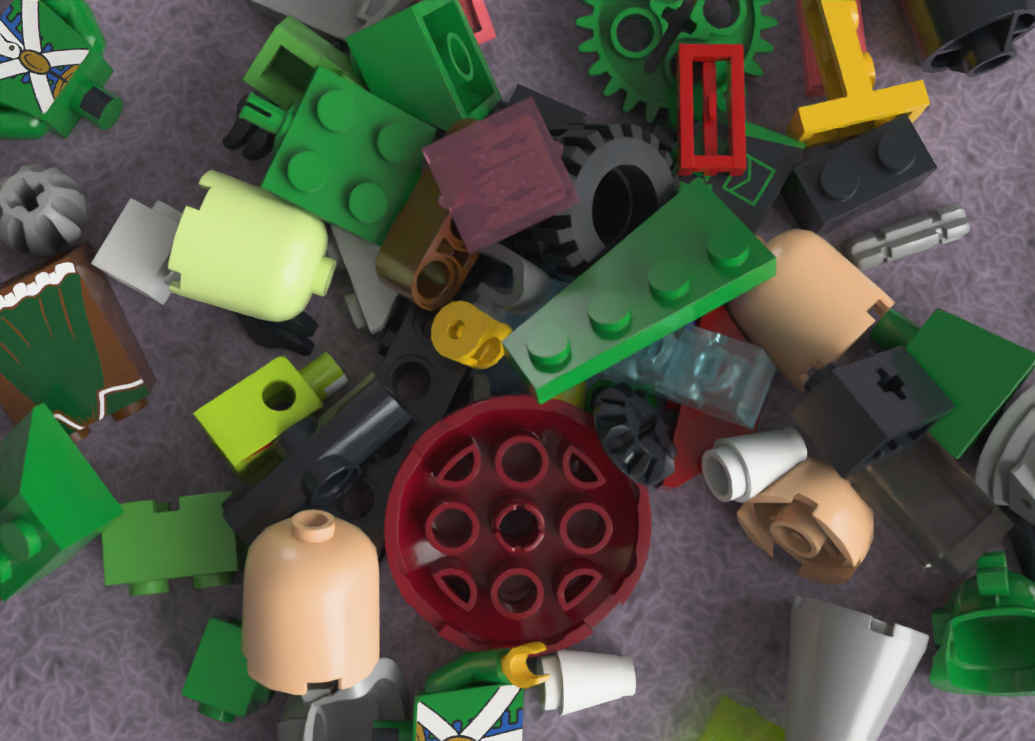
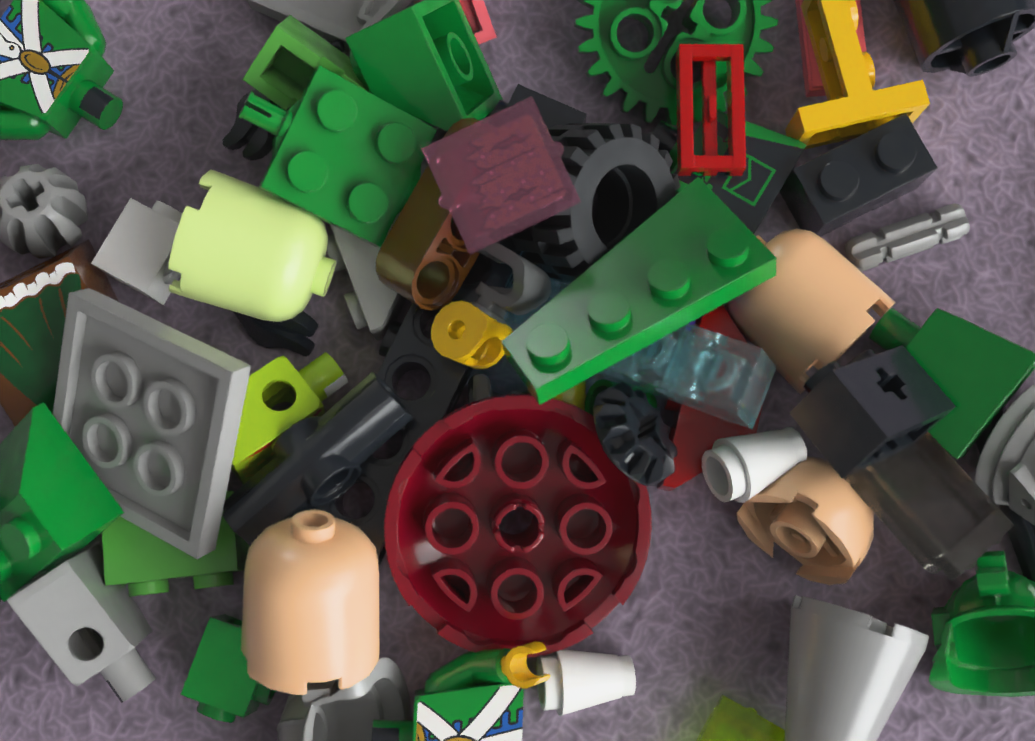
none -> light grey torso [7,544,156,703]
none -> light grey plate [53,288,251,559]

